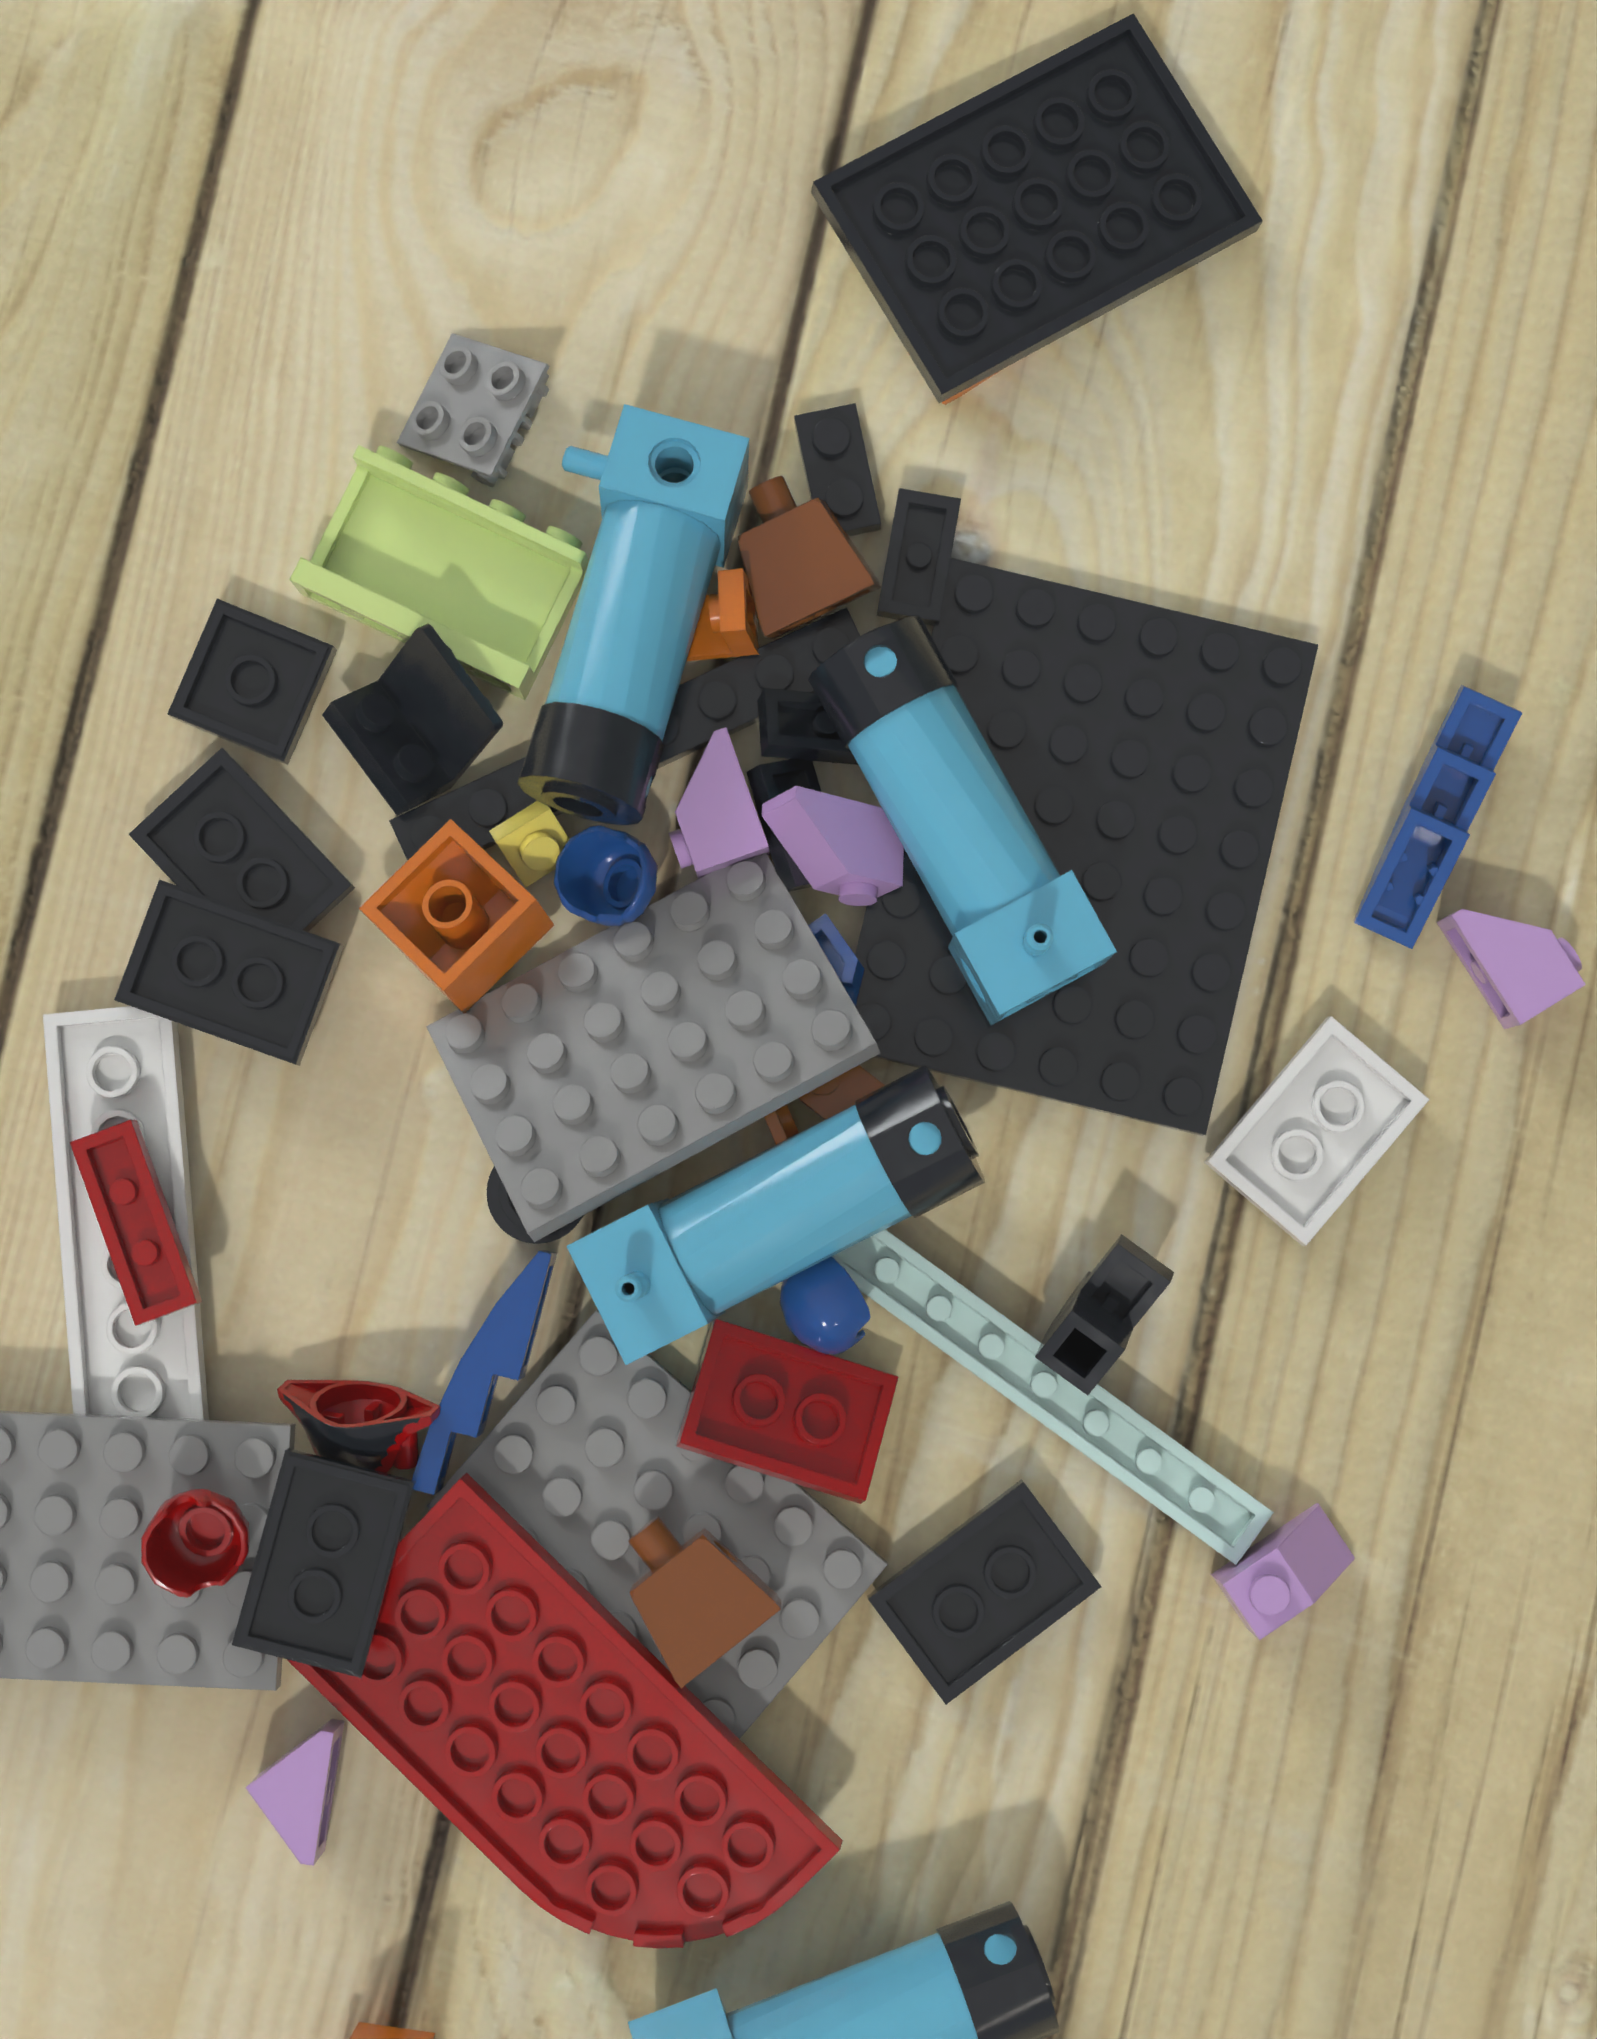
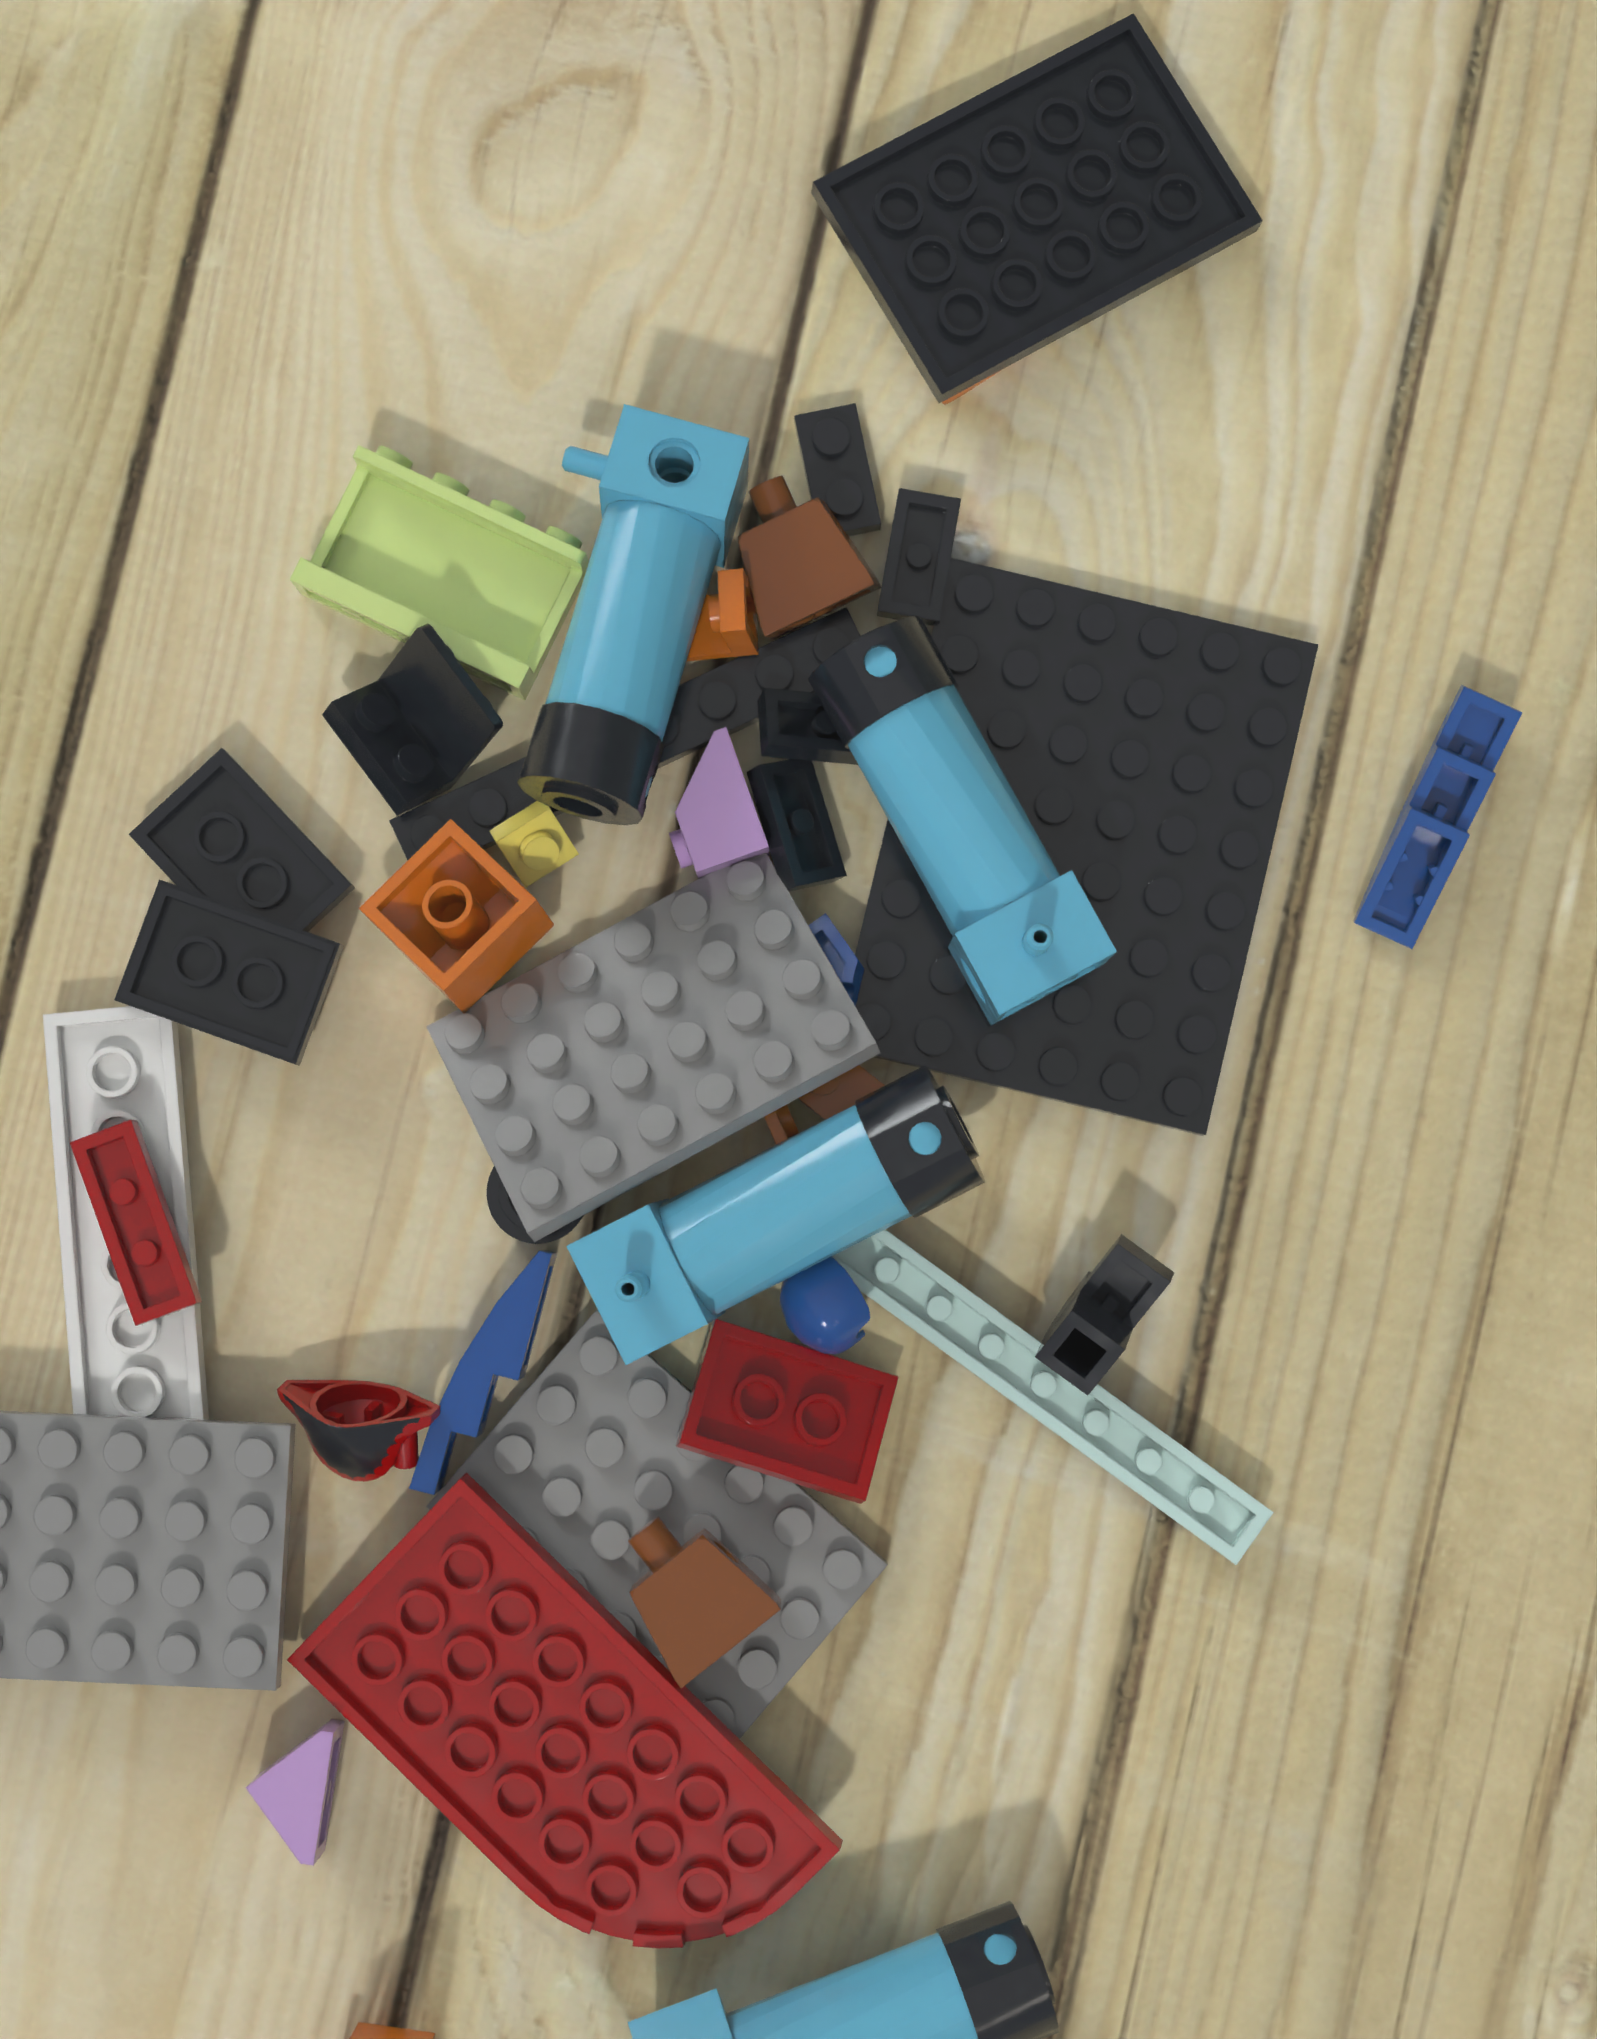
red hair [141,1489,250,1598] -> none
black plate [167,599,337,765] -> none
black tile [232,1448,416,1678] -> none
light grey hinge [397,333,550,487] -> none
blue hair [554,825,658,926] -> none
lavender slope [762,786,904,906] -> none
black plate [867,1479,1101,1705] -> none
white plate [1204,1016,1430,1246] -> none
lavender slope [1211,1503,1355,1640] -> none
lavender slope [1436,909,1586,1029] -> none

